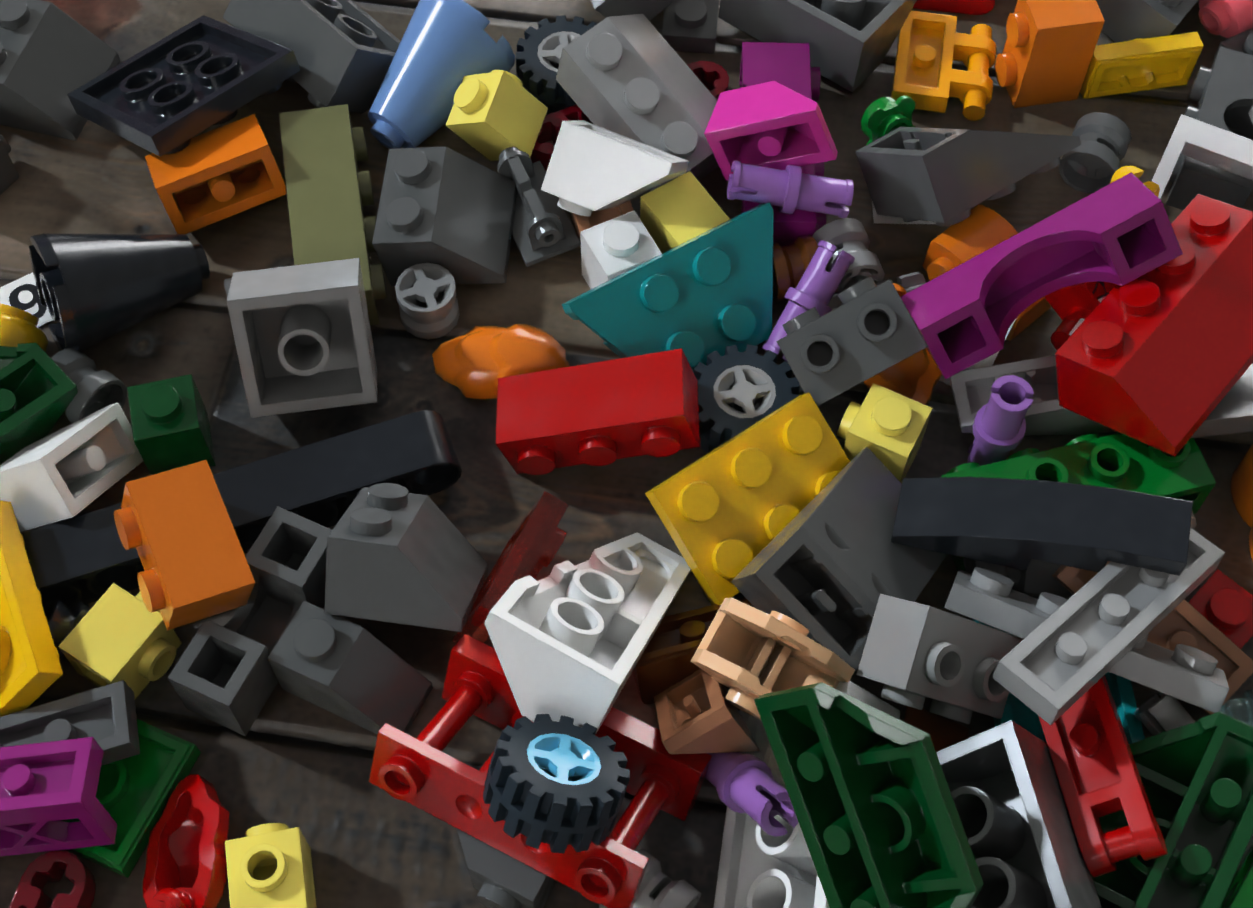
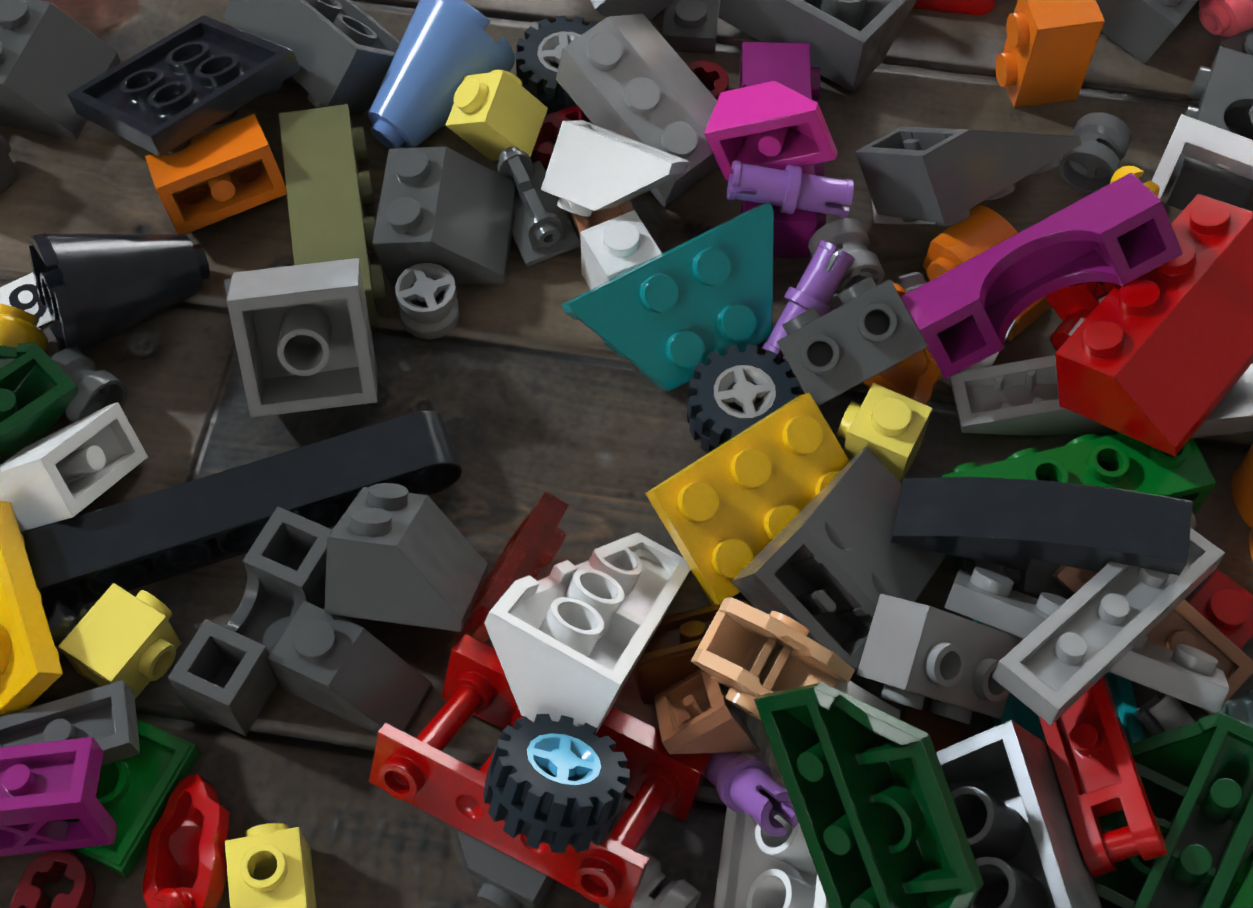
orange brick [114,460,256,631] -> none
dark green brick [127,374,216,475] -> none
orange arm [432,324,570,399] -> none
red brick [496,348,700,475] -> none
light yellow brick [640,171,730,254] -> none
reddish brown wheel [773,235,818,303] -> none
green plate [861,95,916,145] -> none
light orange plate [891,10,996,121] -> none
medium lavender pin [967,375,1034,466] -> none
yellow plate [1080,31,1204,99] -> none

